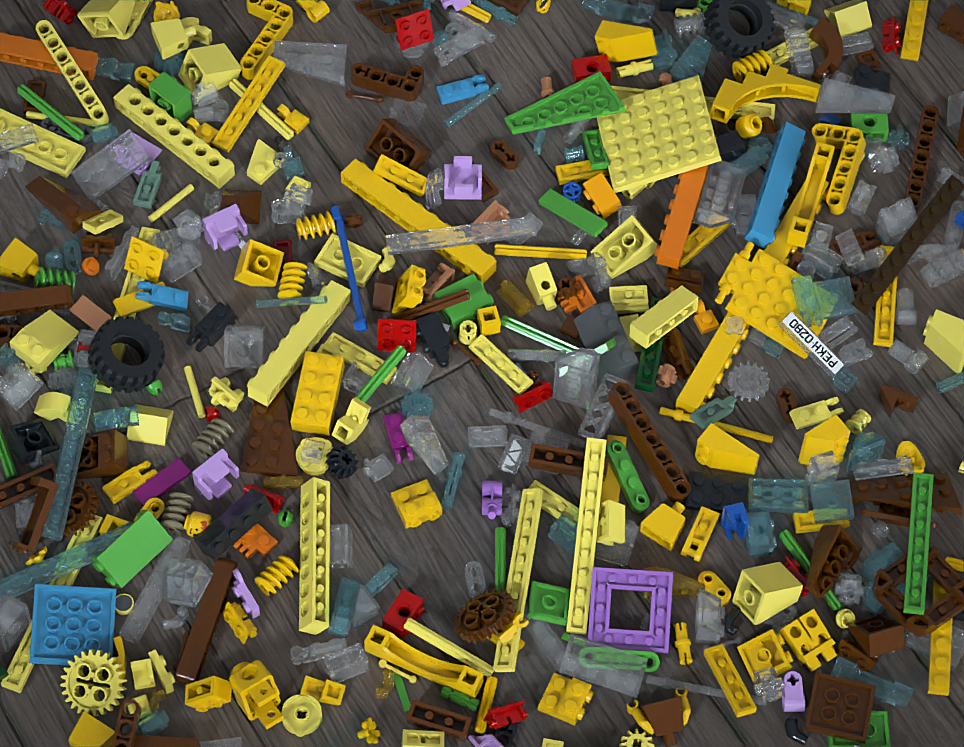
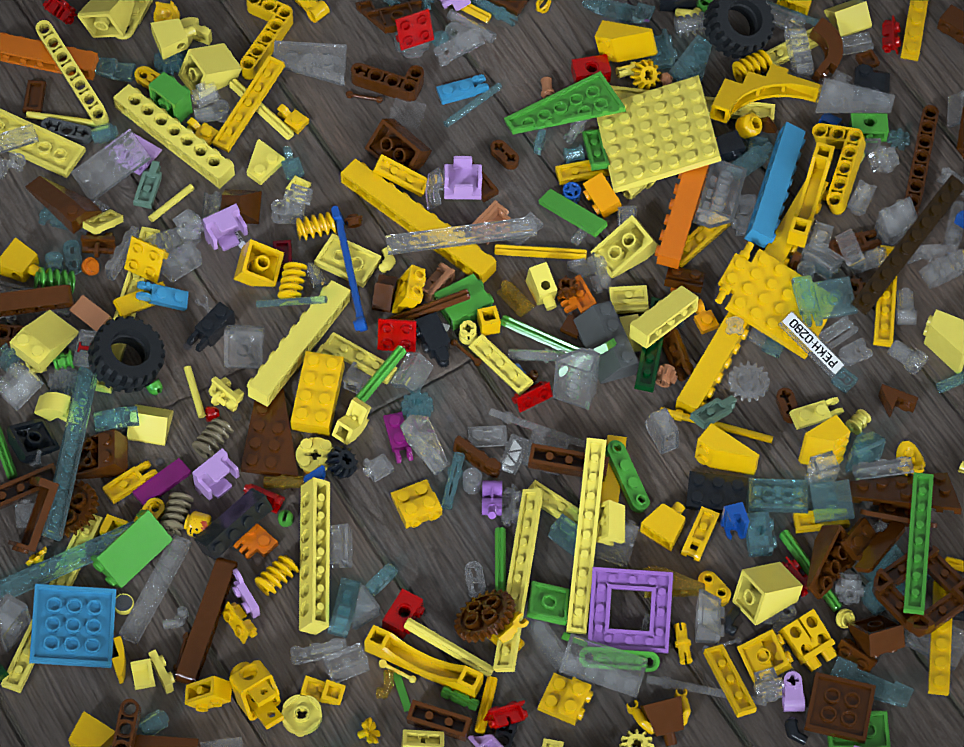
bright green axle [17,84,85,141] -> none
light yellow gear [60,649,127,717] -> none
light yellow tile [128,694,152,719] -> none
clear yellow arm [149,689,166,710] -> none
clear light blue plate [157,311,192,333] -> none
clear slope [163,556,213,607] -> none
clear hinge [273,135,288,168] -> none
clear slope [301,439,325,464] -> none
clear fence [578,373,627,439] -> none
reddish brown beam [607,381,691,503] -> none
none -> blue slope [303,465,326,483]
none -> reddish brown hinge [453,435,501,478]
none -> clear wheel [462,468,482,494]
none -> yellow gear [630,60,661,90]
none -> clear torso [644,408,679,455]
none -> reddish brown plate [840,517,905,573]

